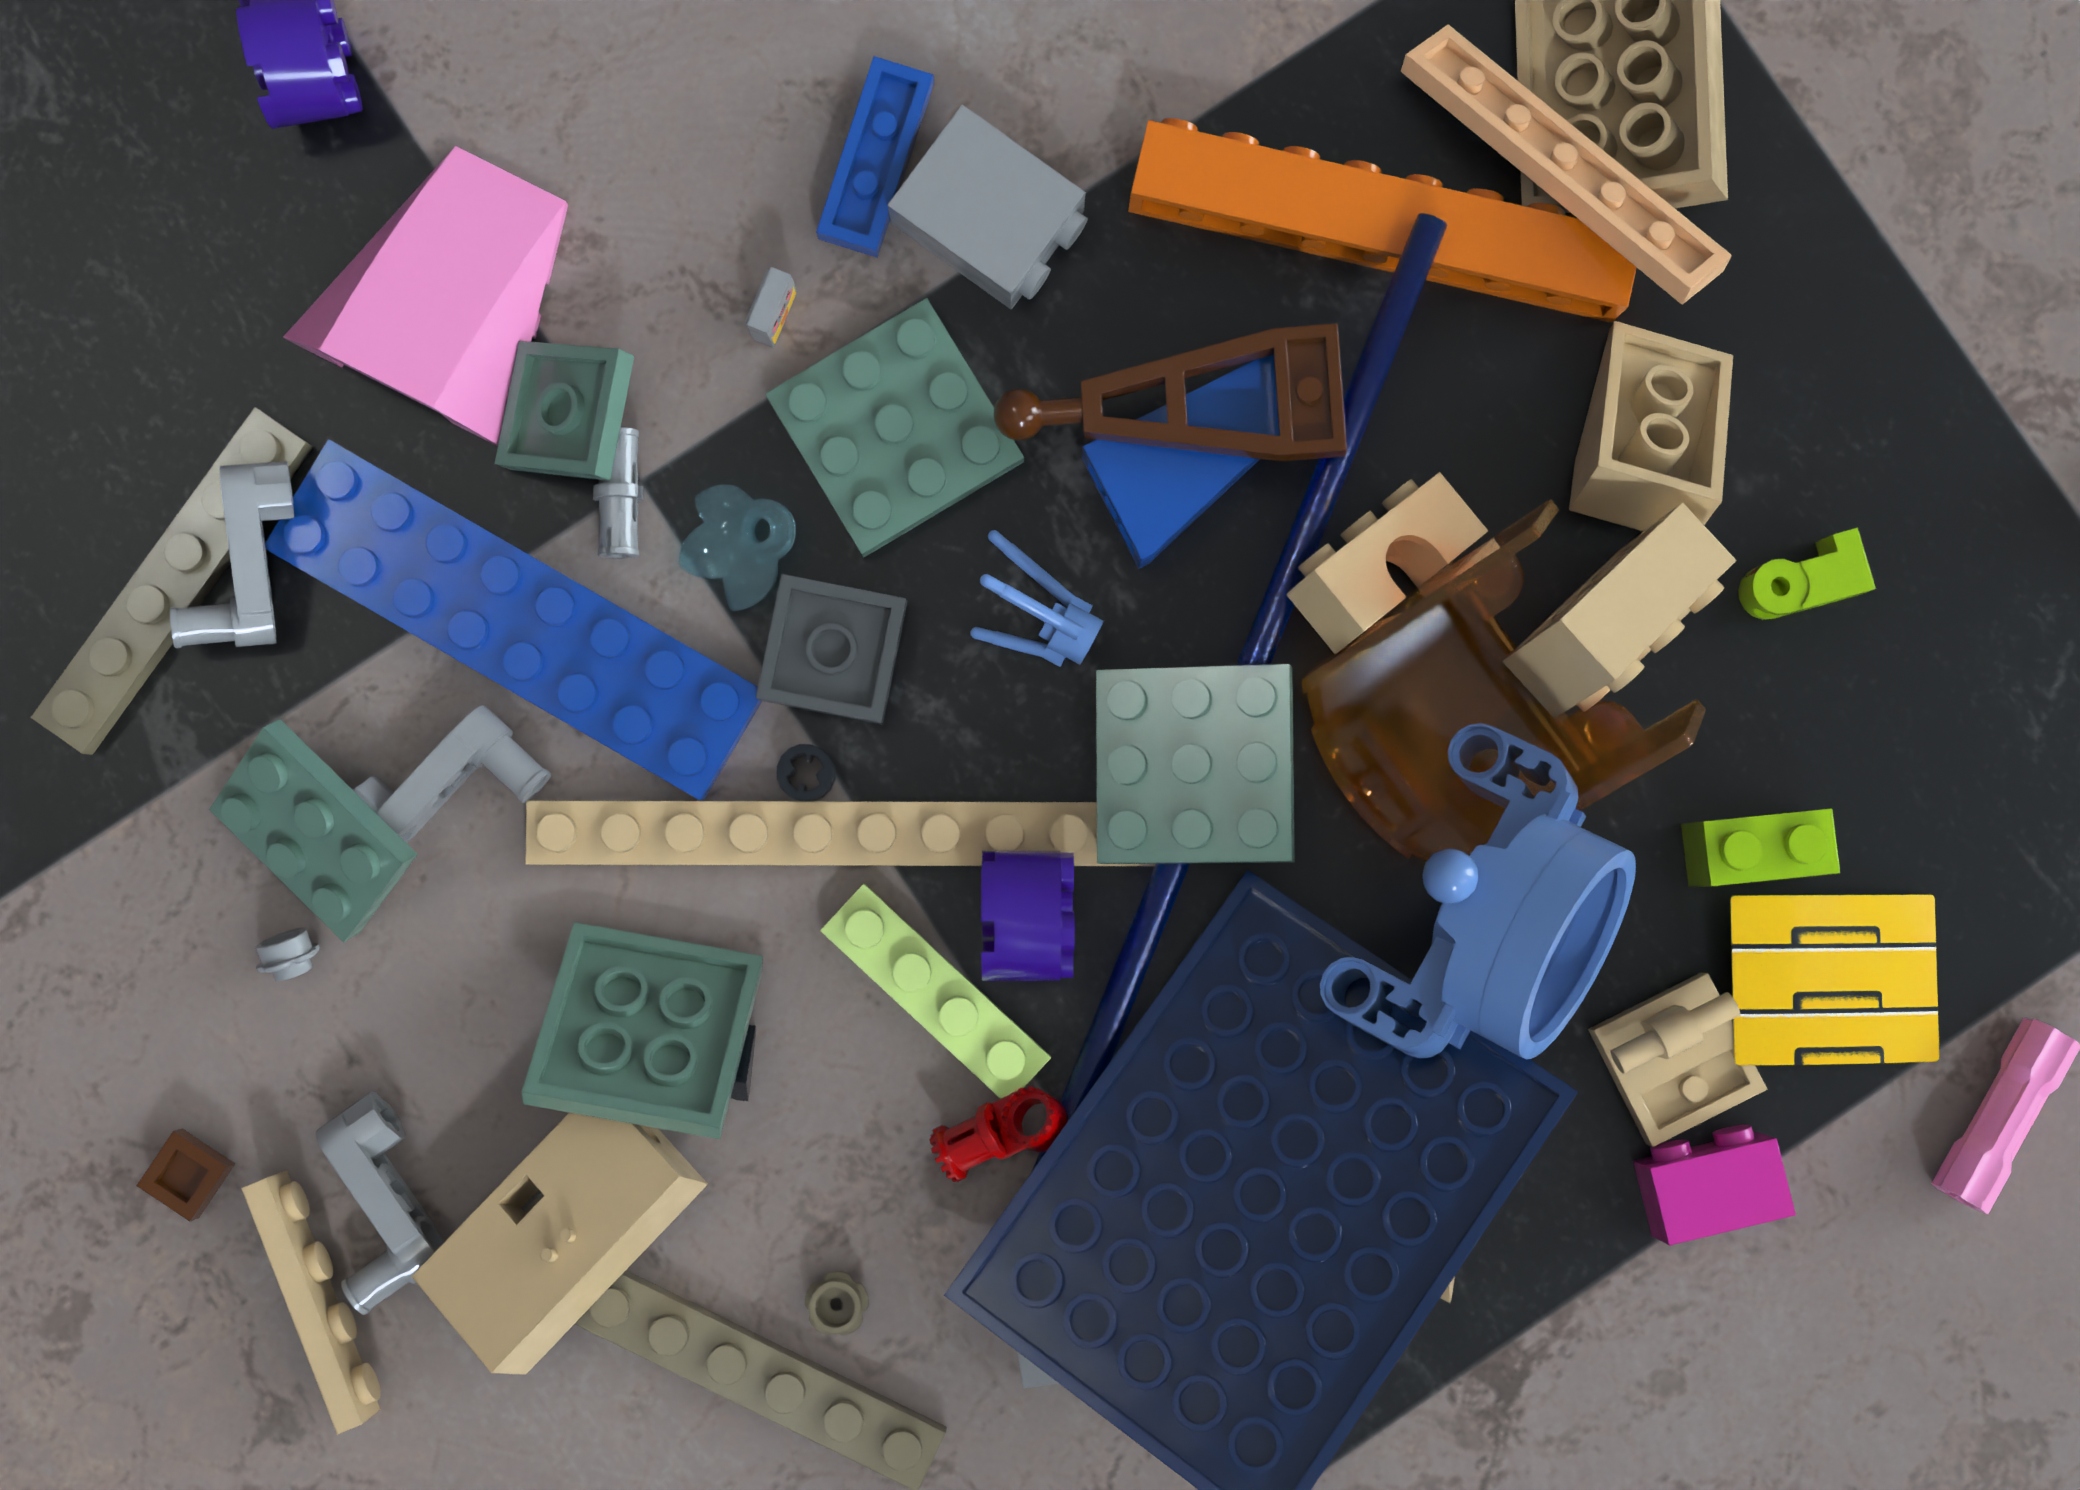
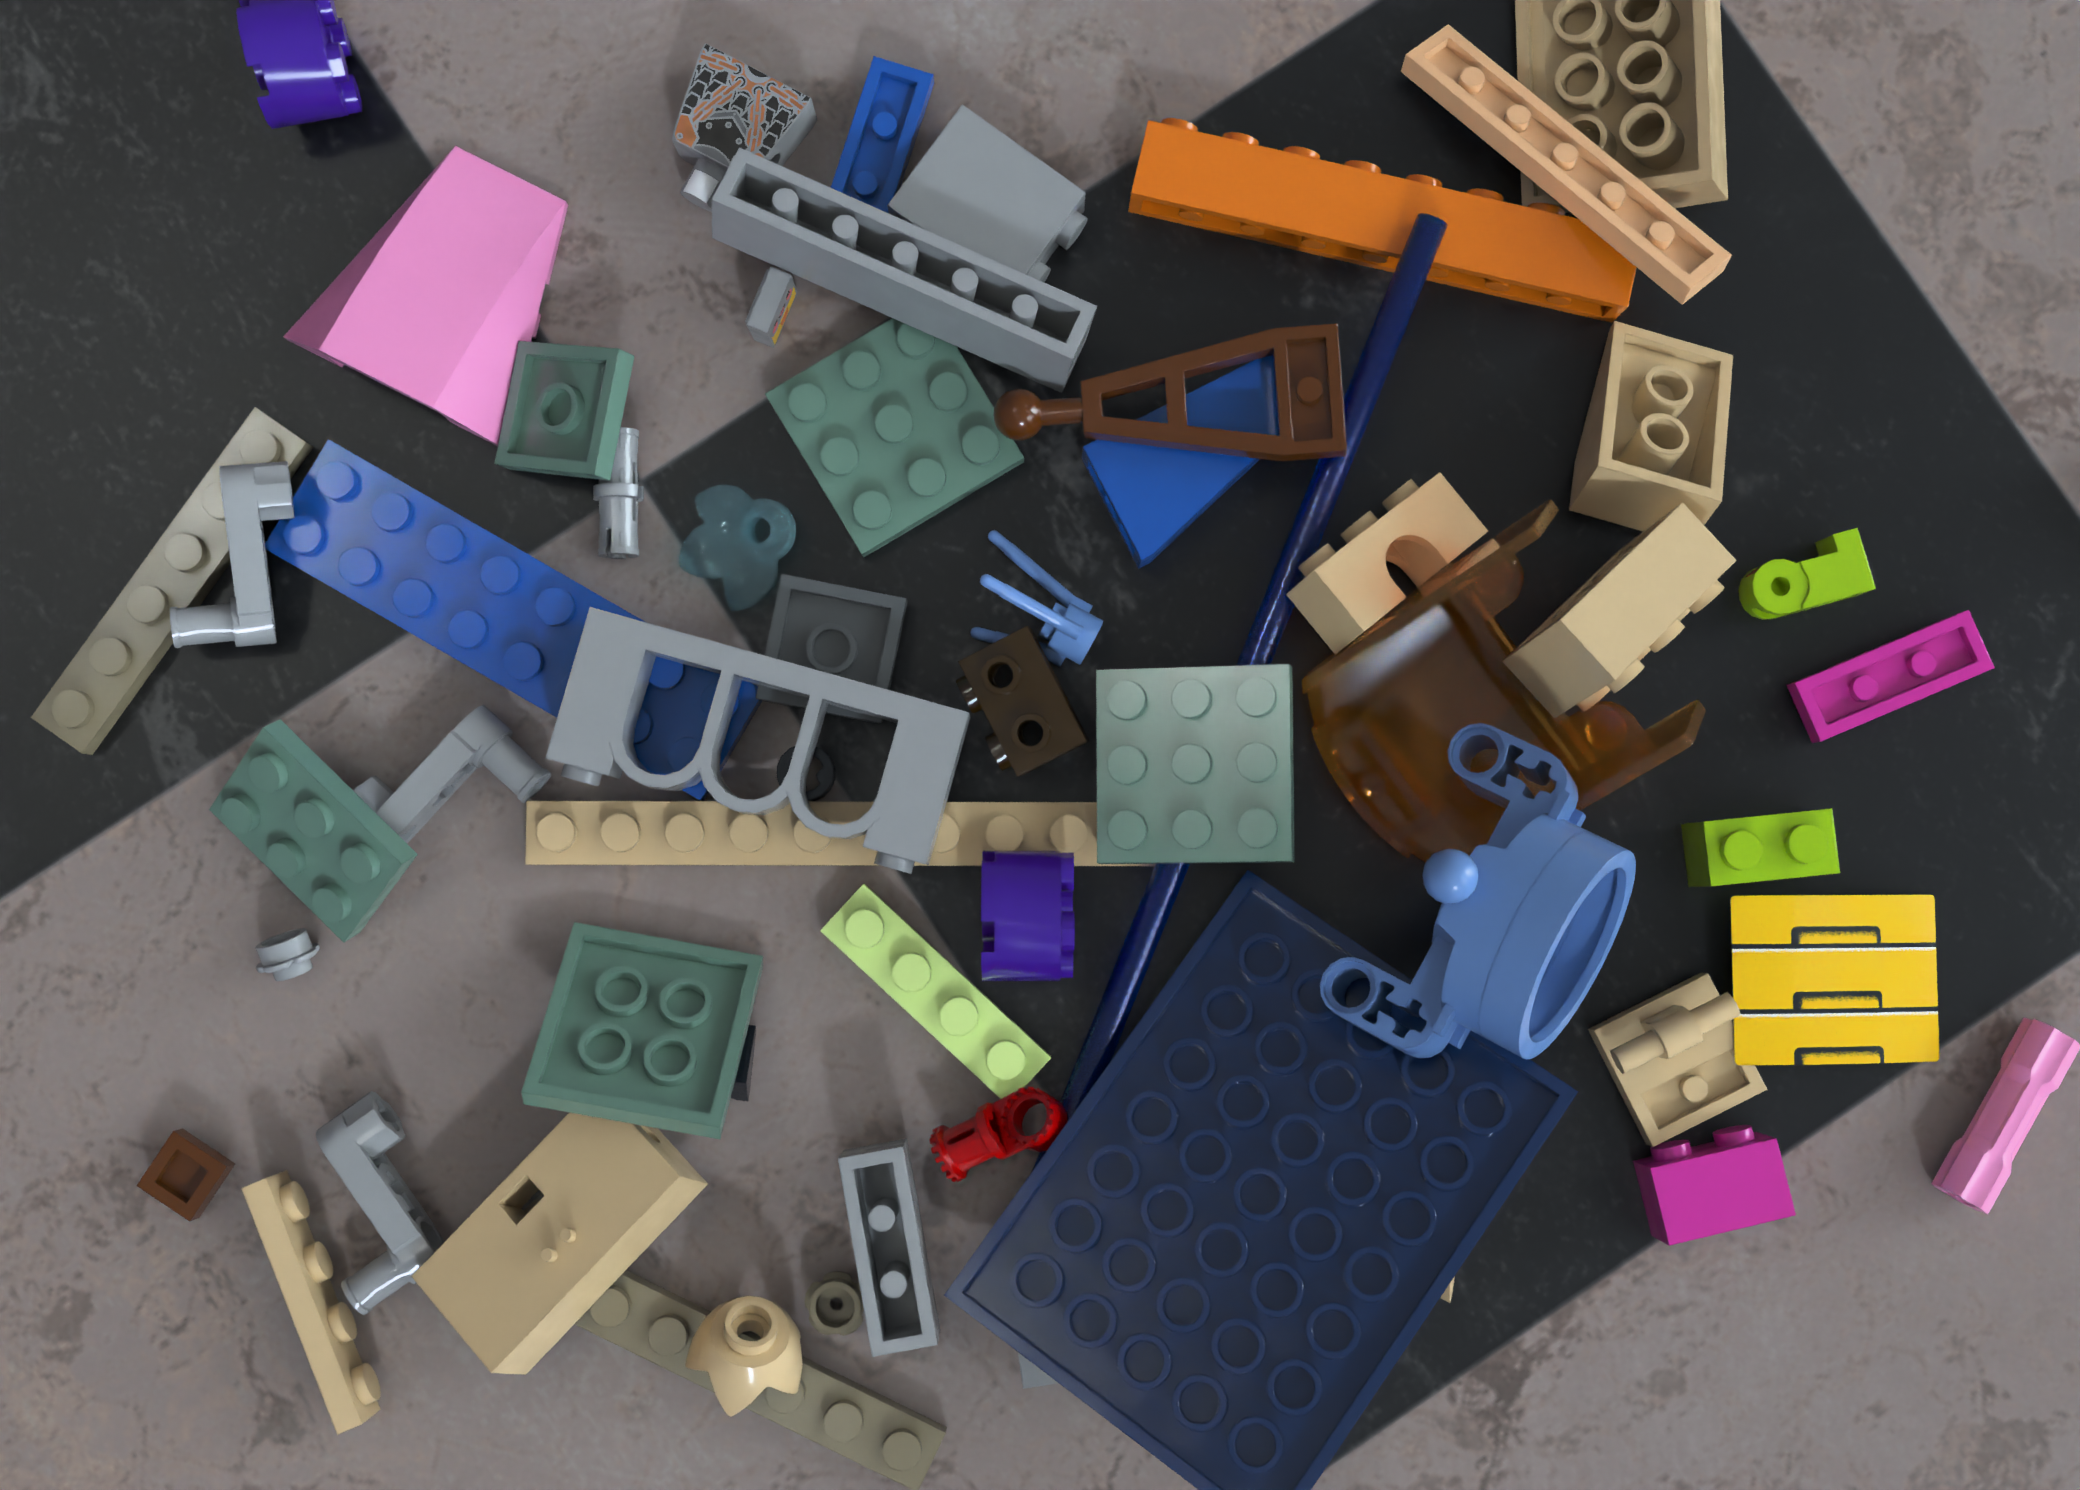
none -> light grey fence [545,607,971,874]
none -> torso [672,43,817,212]
none -> tan piece [685,1296,803,1416]
none -> light grey brick [711,147,1097,393]
none -> light grey brick [838,1138,941,1357]
none -> dark brown brick [956,626,1089,777]
none -> dark pink plate [1787,610,1995,743]

